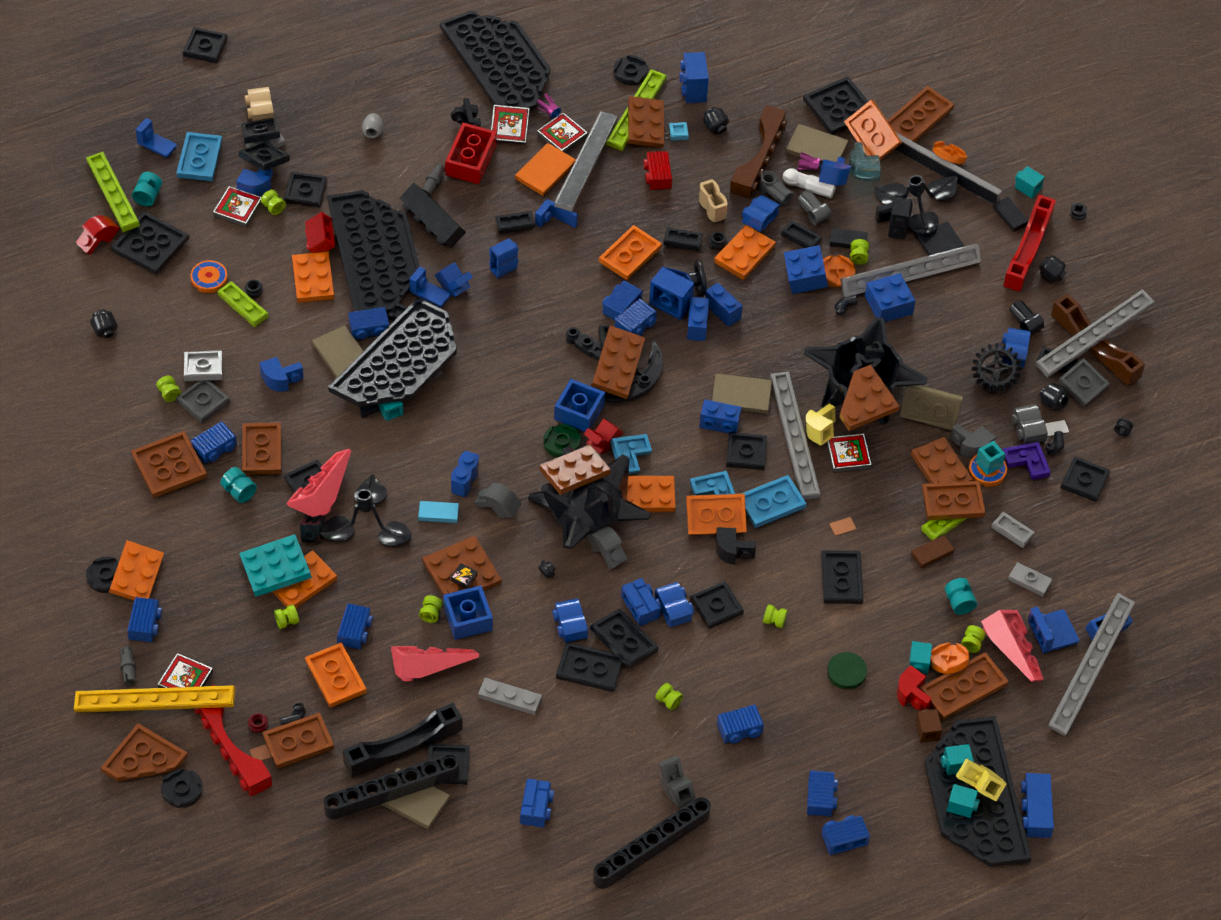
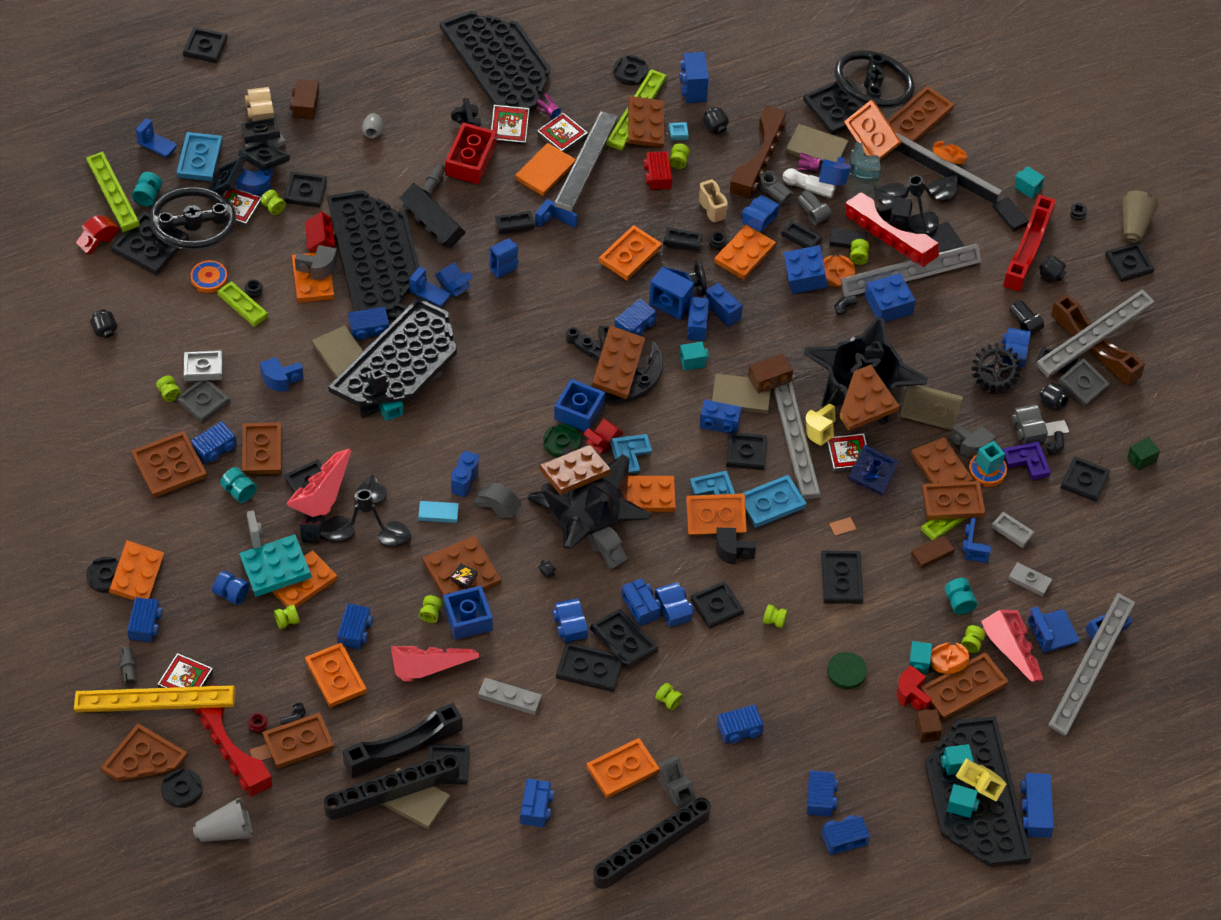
blue brick [602,280,643,320] -> none
black bush [1114,418,1133,437] -> none
none -> black piece [149,187,236,250]
none -> light grey cone [193,798,253,842]
none -> black plate [209,157,246,195]
none -> blue wheel [212,570,249,605]
none -> light grey plate [247,510,262,548]
none -> reddish brown brick [290,79,319,119]
none -> dark grey brick [295,245,337,280]
none -> black piece [366,368,387,396]
none -> orange plate [586,738,660,799]
none -> lime wheel [669,144,690,169]
none -> teal brick [679,342,709,371]
none -> reddish brown brick [748,354,793,393]
none -> black piece [834,50,915,109]
none -> red arch [846,192,939,267]
none -> clear blue plate [848,444,899,495]
none -> blue bracket [962,518,991,563]
none -> black tile [1105,242,1155,282]
none -> dark tan cone [1122,191,1158,243]
none -> dark green brick [1127,437,1160,471]

